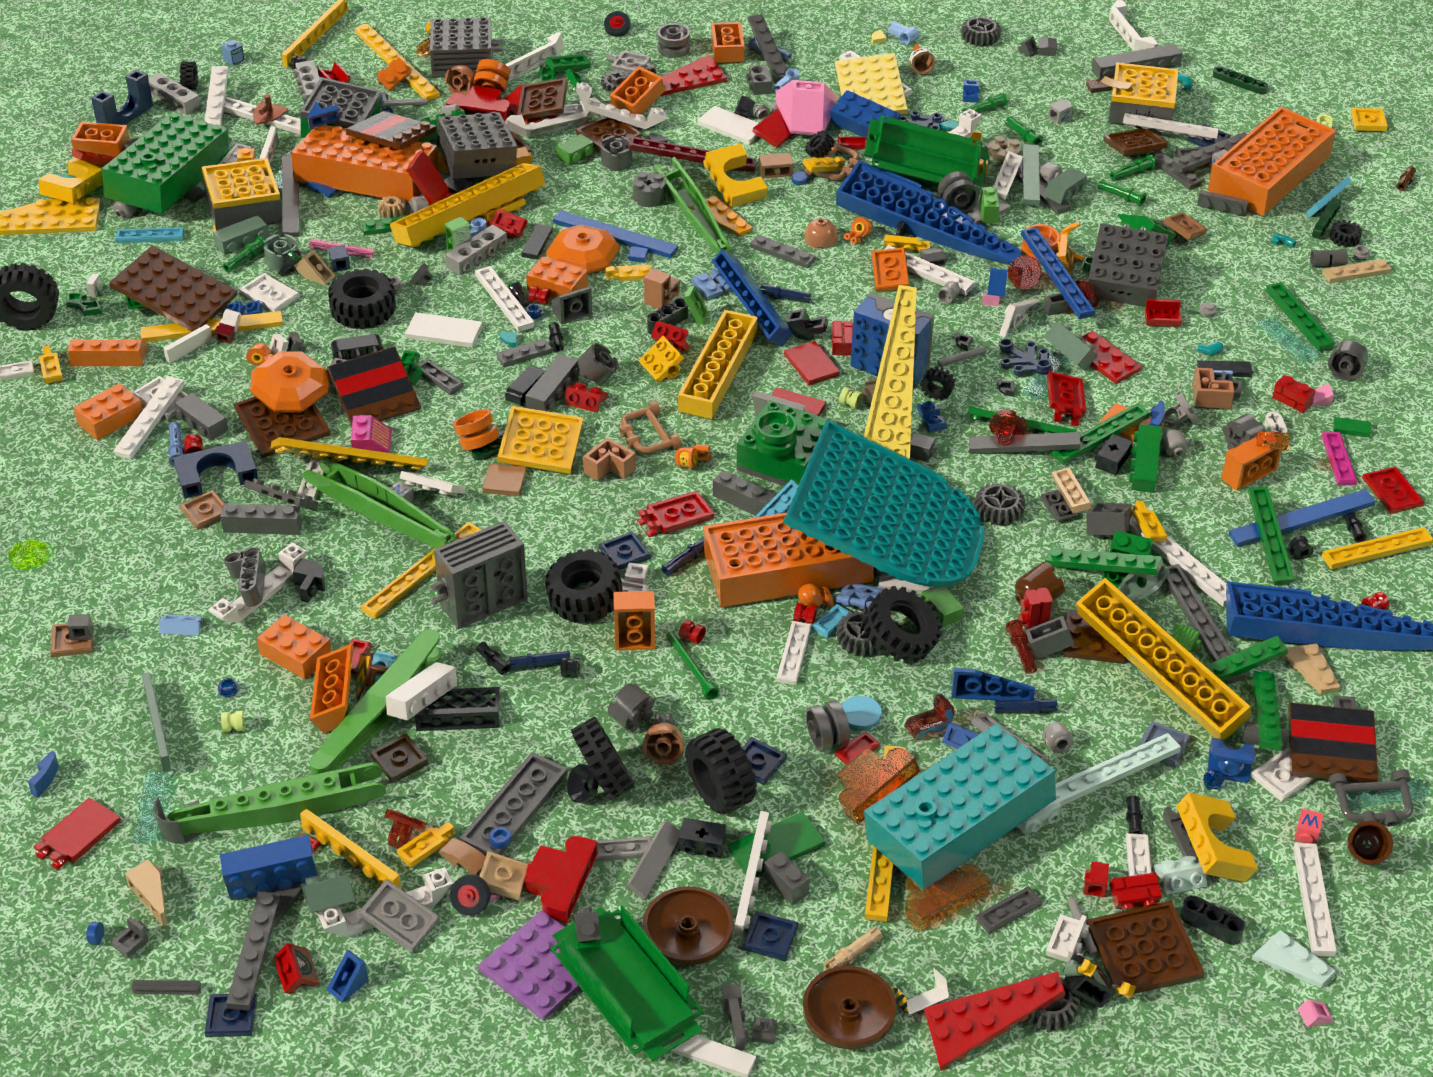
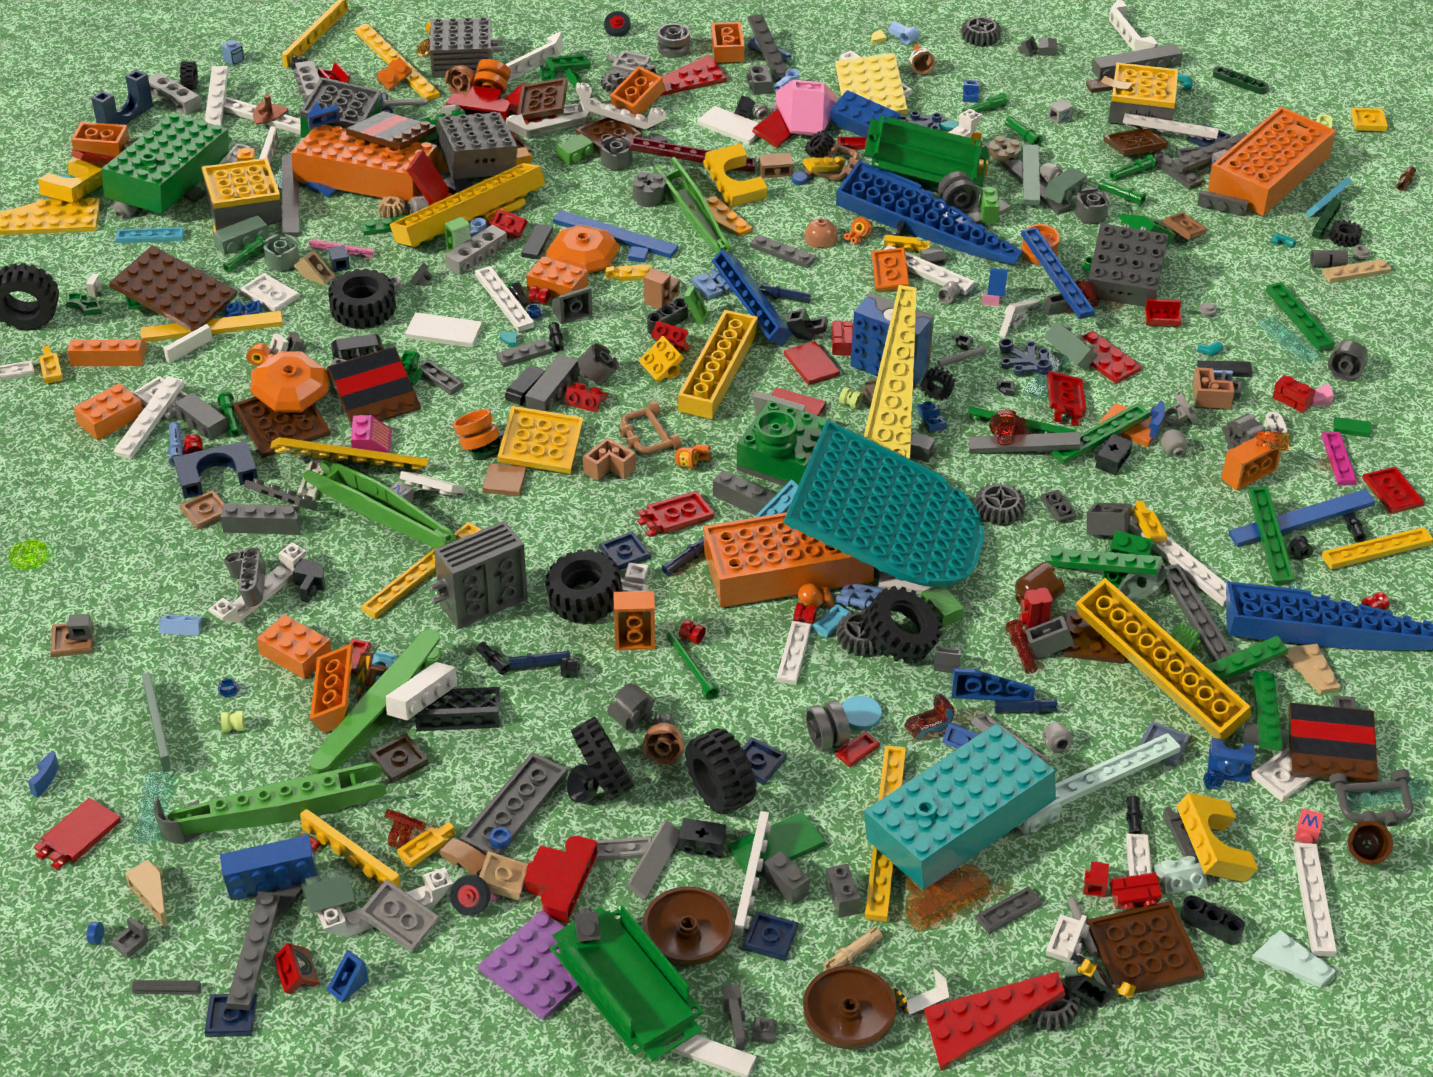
leg [214,309,241,344] -> none
black piece [278,248,302,276] -> none
clear orange brick [837,748,921,825] -> none
white plate [993,151,1023,200] -> none
clear red tile [1008,256,1042,290] -> none
tan plate [1052,468,1091,513] -> none
light orange piece [1057,222,1086,277] -> none
green brick [1129,424,1162,493] -> none
bright pink slope [1298,999,1333,1027] -> none
none -> green pin [217,392,242,437]
none -> dark grey brick [825,864,861,918]
none -> dark grey piece [933,646,962,673]
none -> dark grey brick [1075,188,1110,224]

